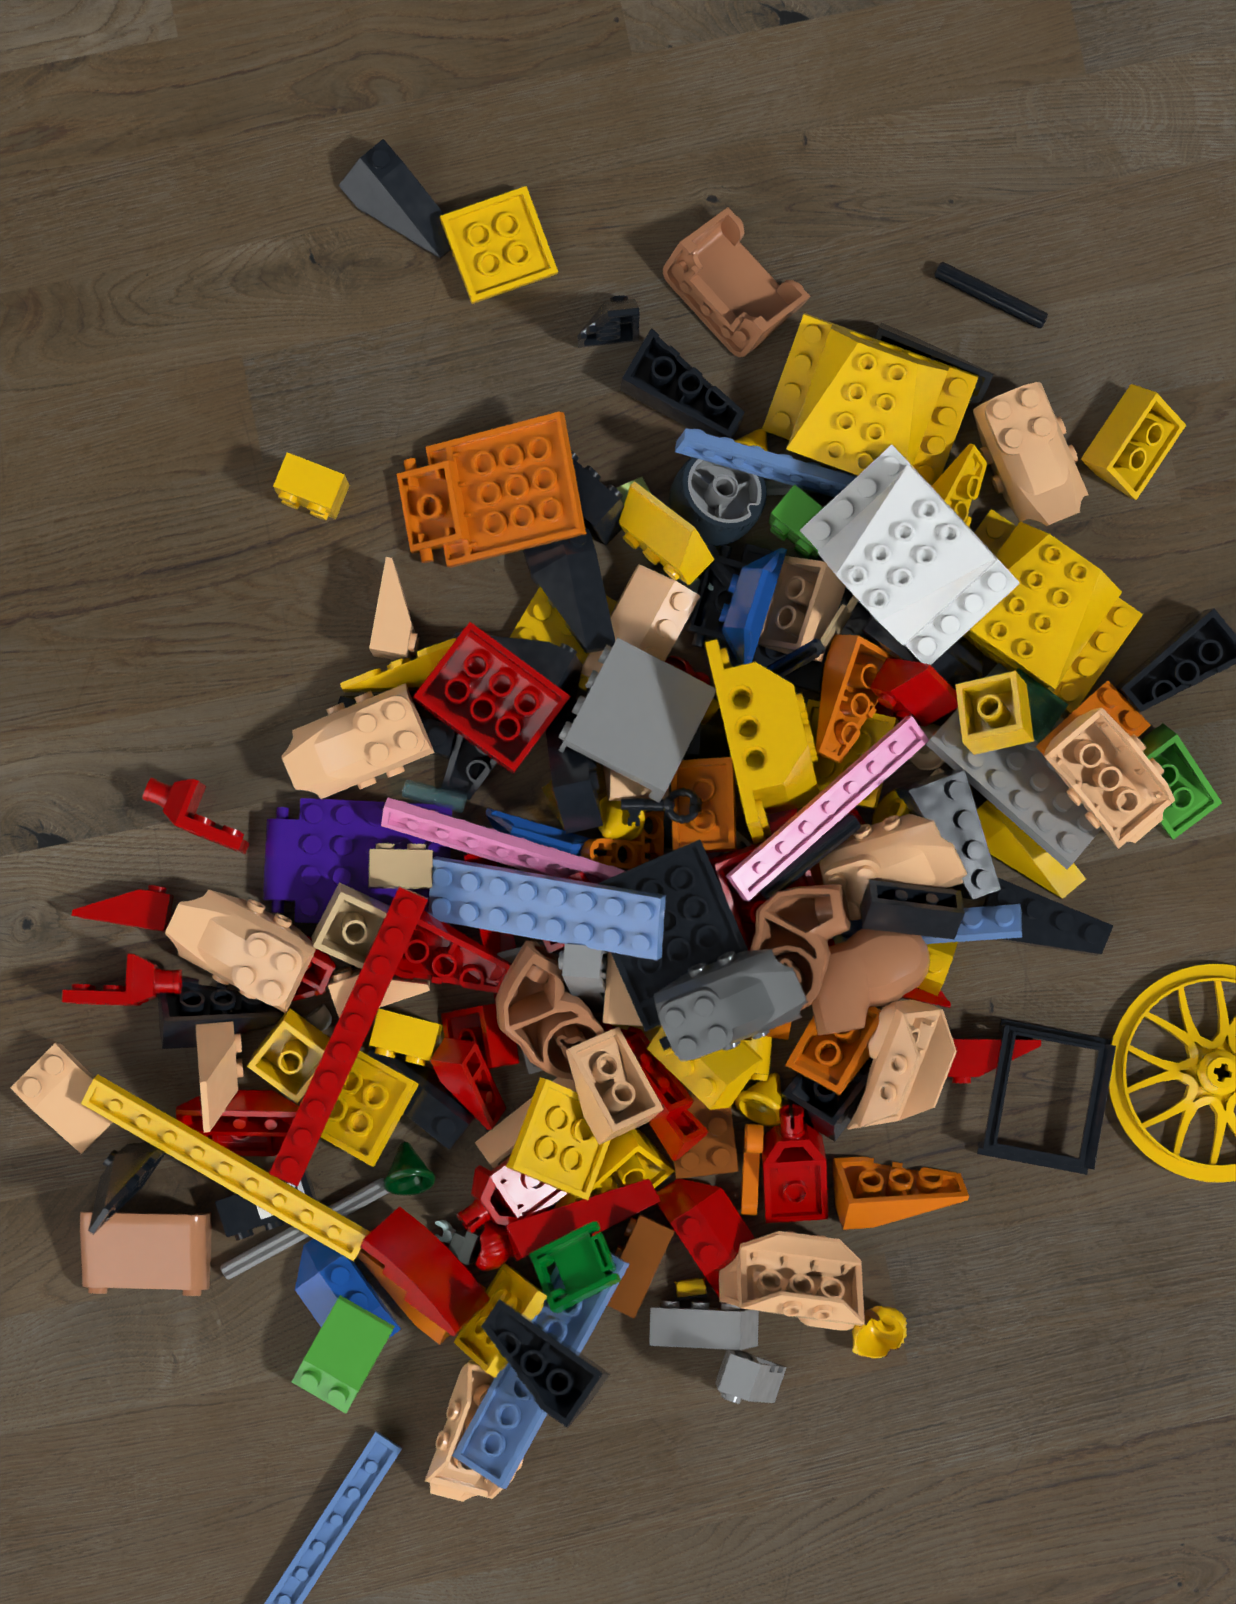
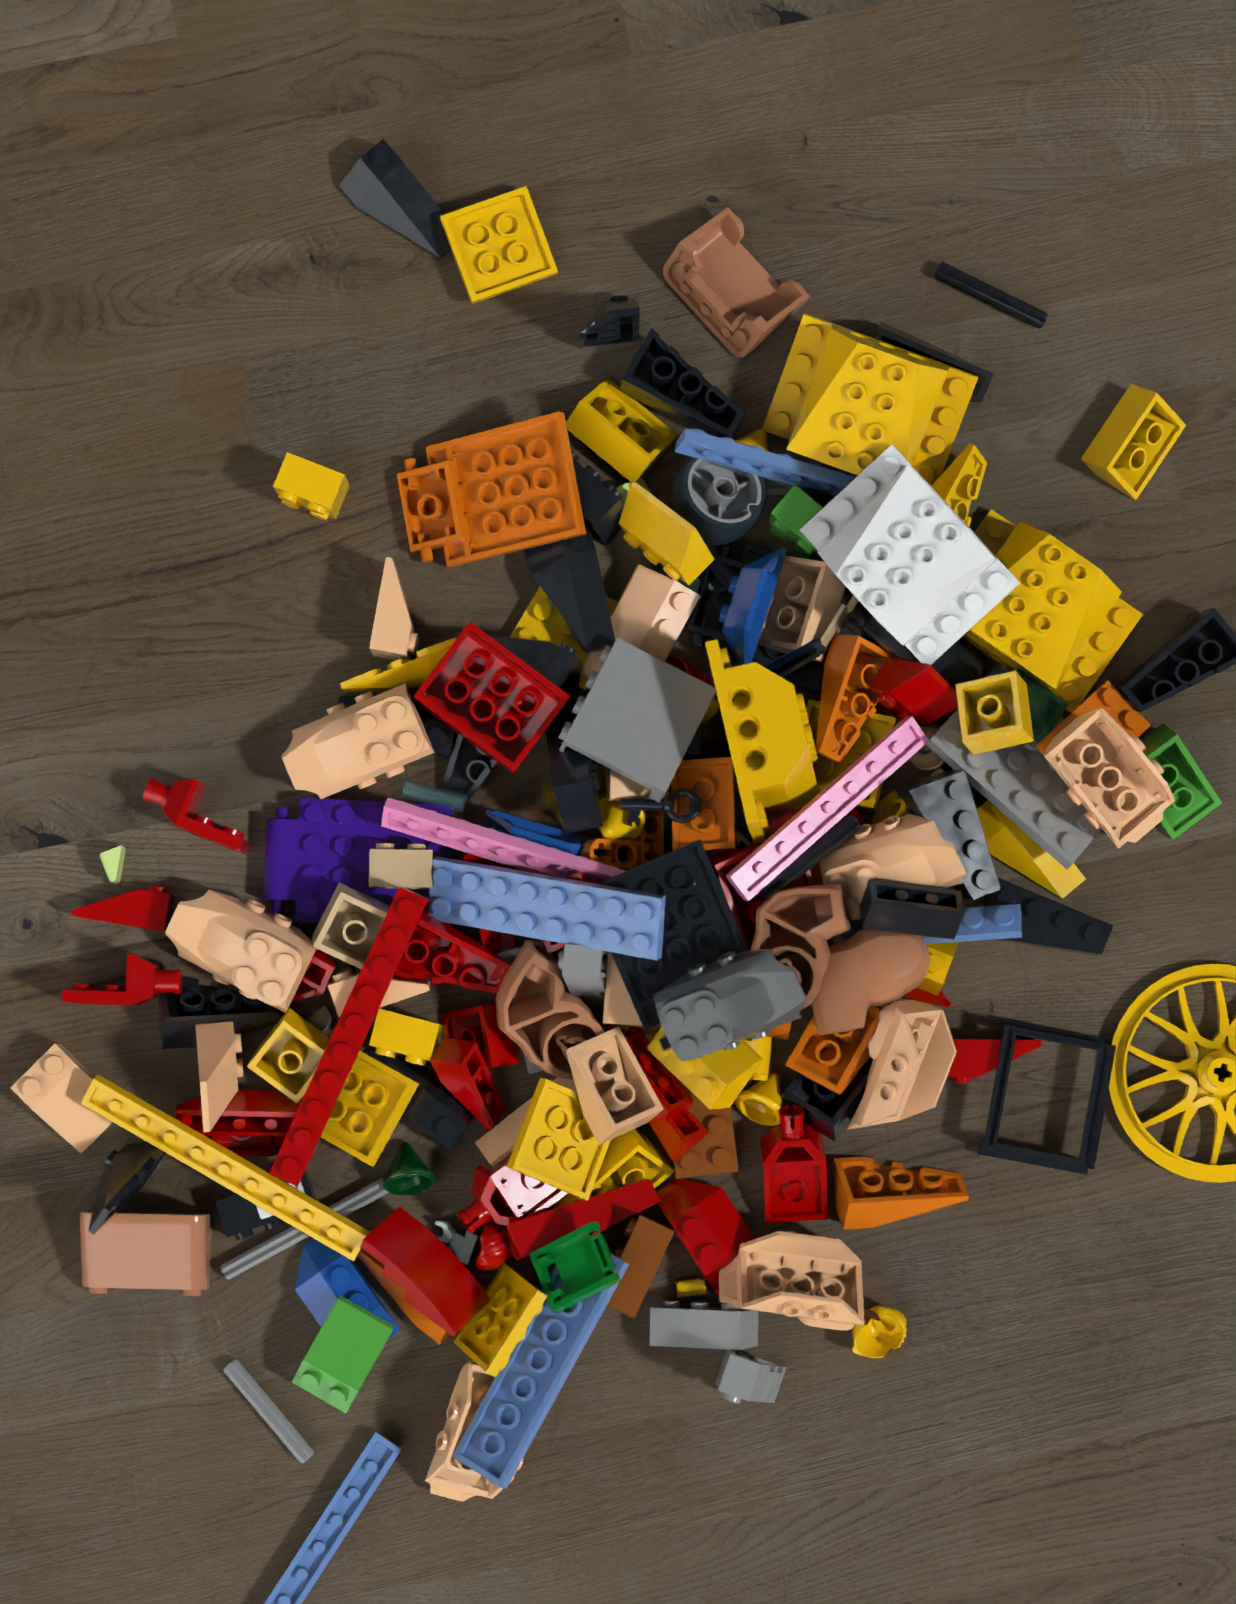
black wedge [482,1299,610,1428] -> none
orange beam [741,1124,763,1215] -> none
light nougat slope [973,382,1089,526] -> none
none -> yellowish green slope [100,845,126,884]
none -> light grey axle [223,1359,314,1463]
none -> yellow slope [566,378,678,483]

